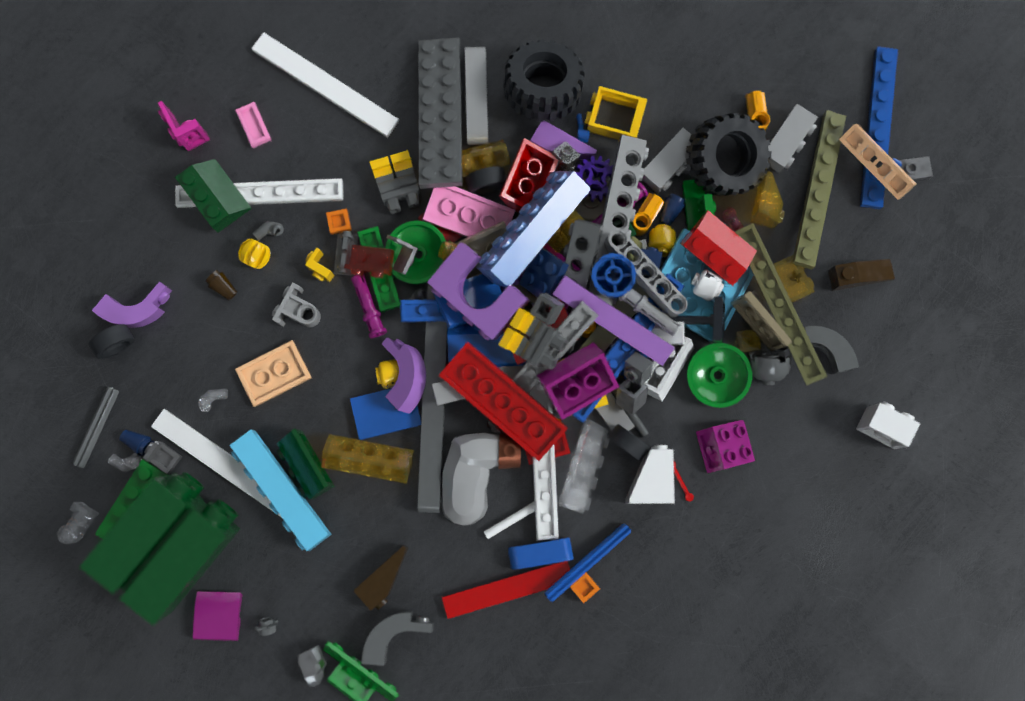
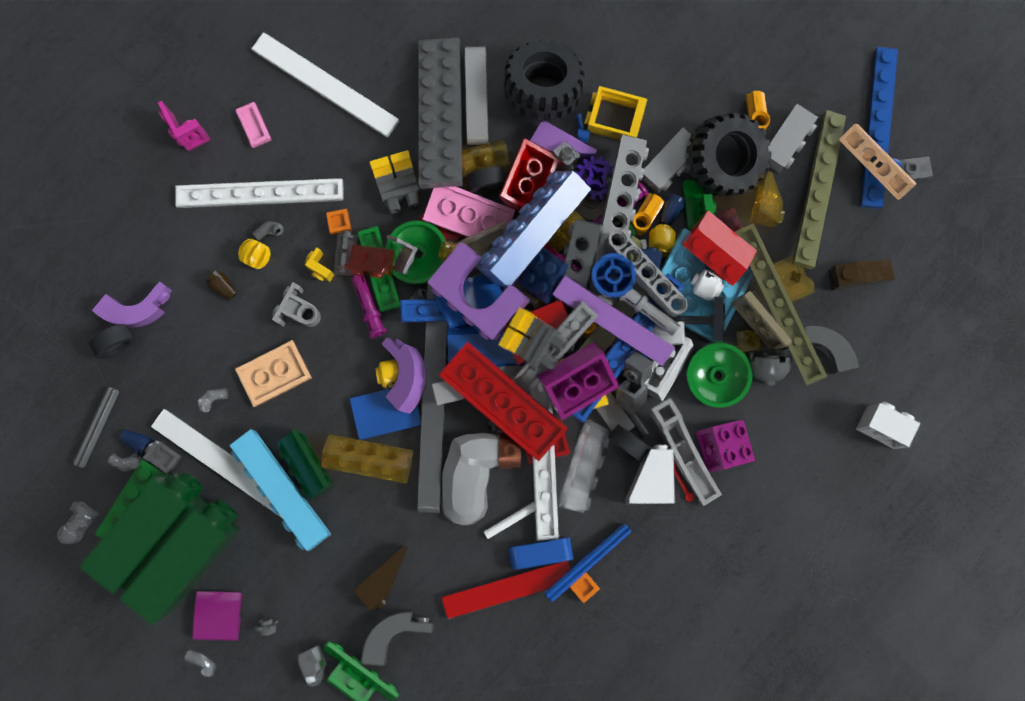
dark green slope [175,159,252,233] -> none
dark grey plate [530,293,565,325] -> none
none -> clear arm [185,650,216,677]
none -> light grey arch [649,398,722,506]

